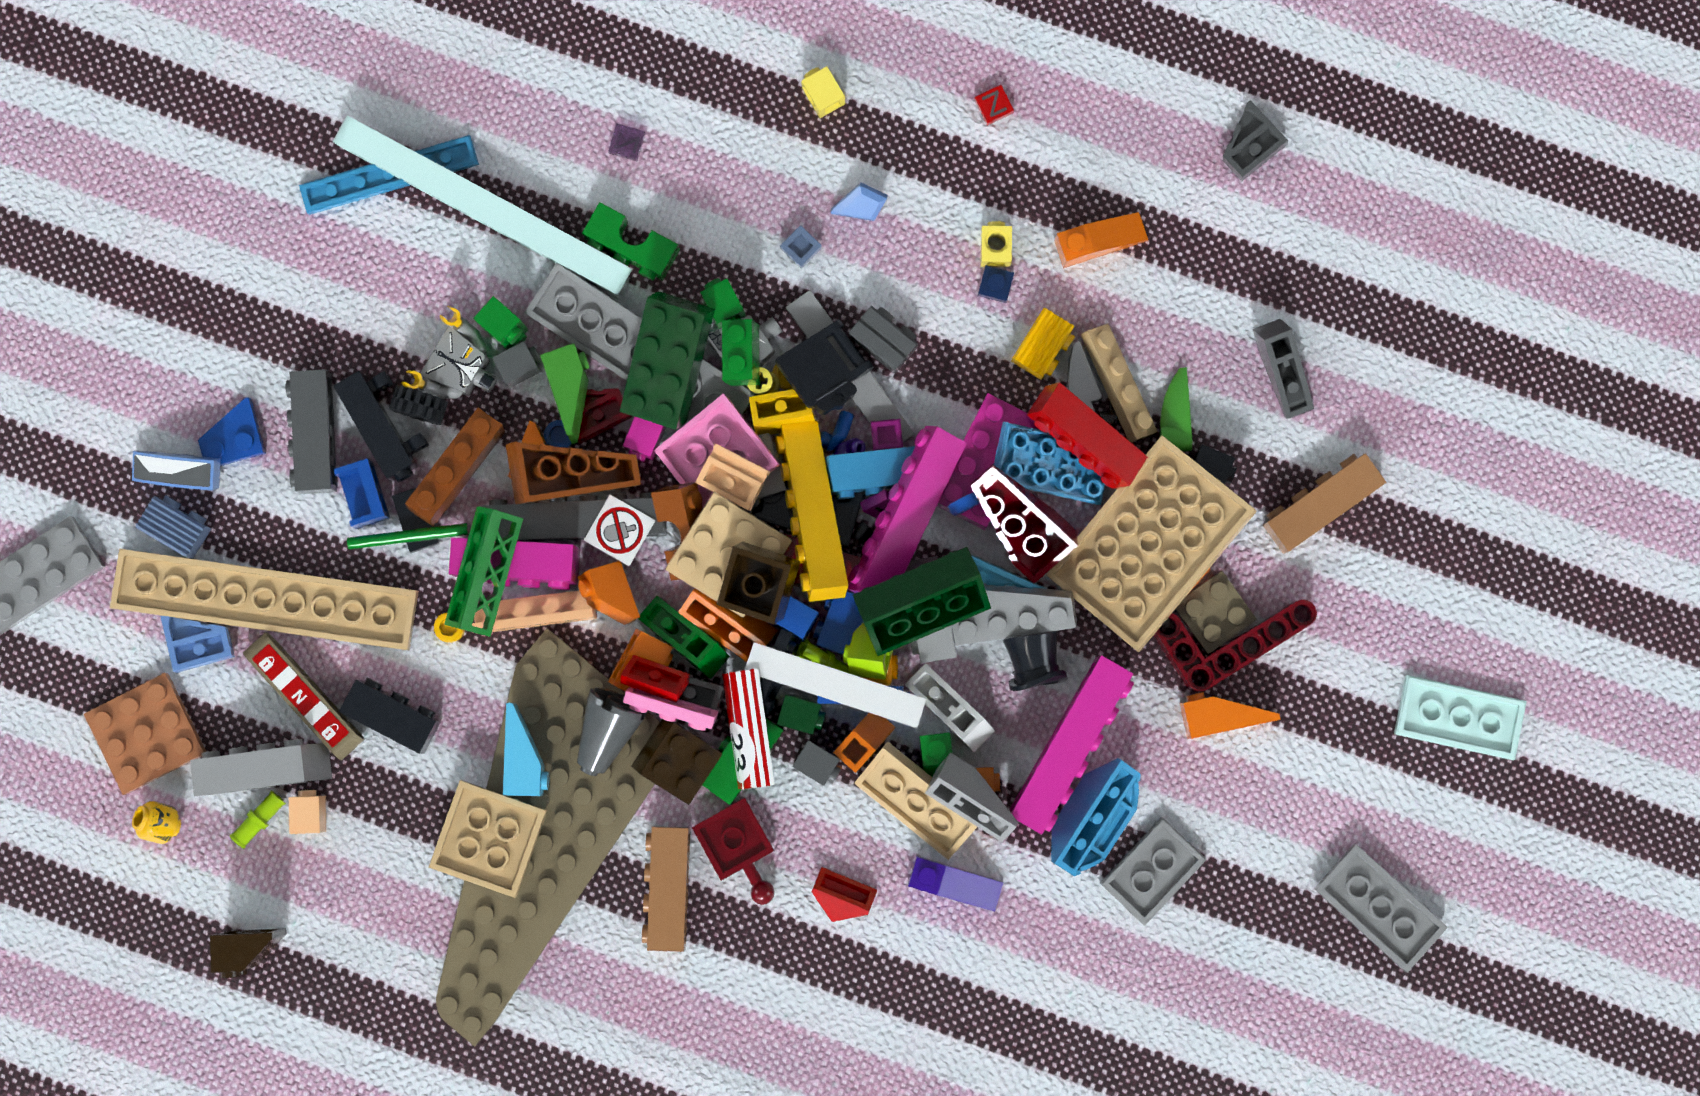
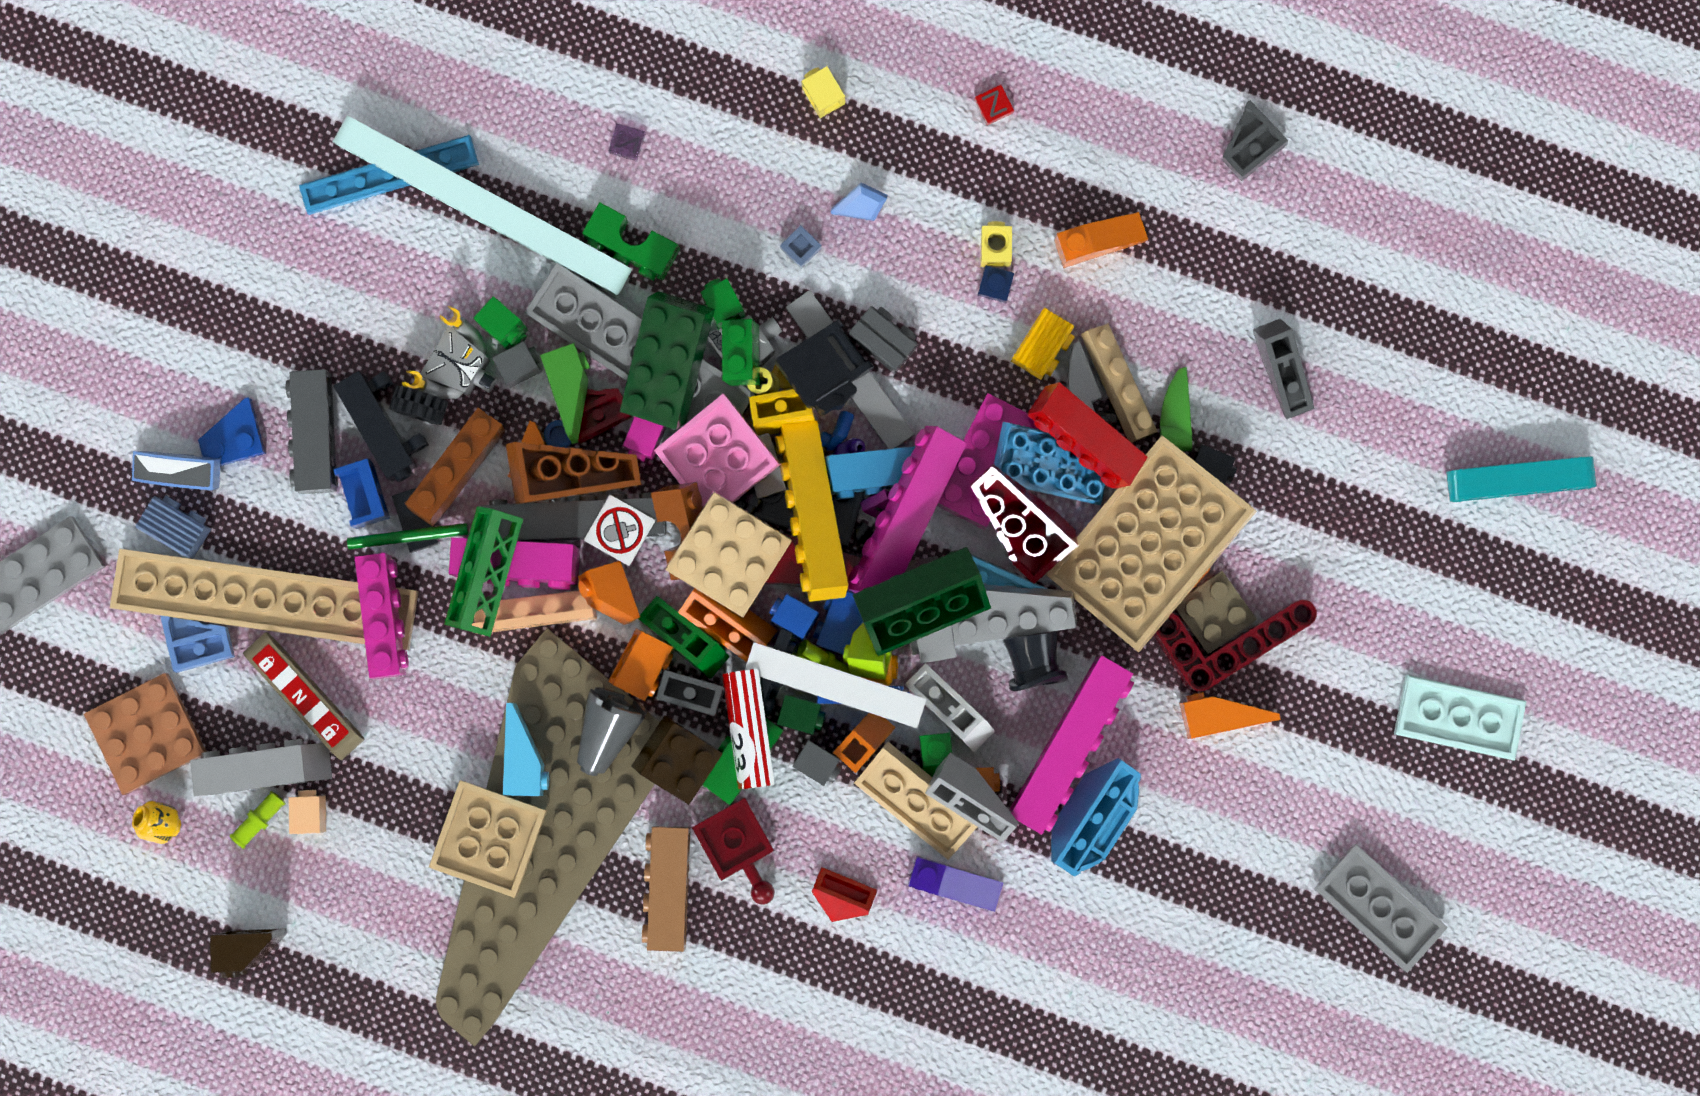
black brick [339,677,441,754] -> none
yellow tile [434,612,465,643] -> none
red plate [620,655,690,703] -> none
bright pink plate [623,686,719,730] -> none
light nougat plate [695,443,770,511] -> none
dark brown brick [717,542,800,624] -> none
magenta tile [870,419,903,451] -> none
blue tile [948,492,979,516] -> none
light grey tile [1100,817,1207,926] -> none
medium nougat brick [1263,453,1387,554] -> none
none -> dark pink brick [355,553,409,679]
none -> teal beam [1446,456,1597,502]

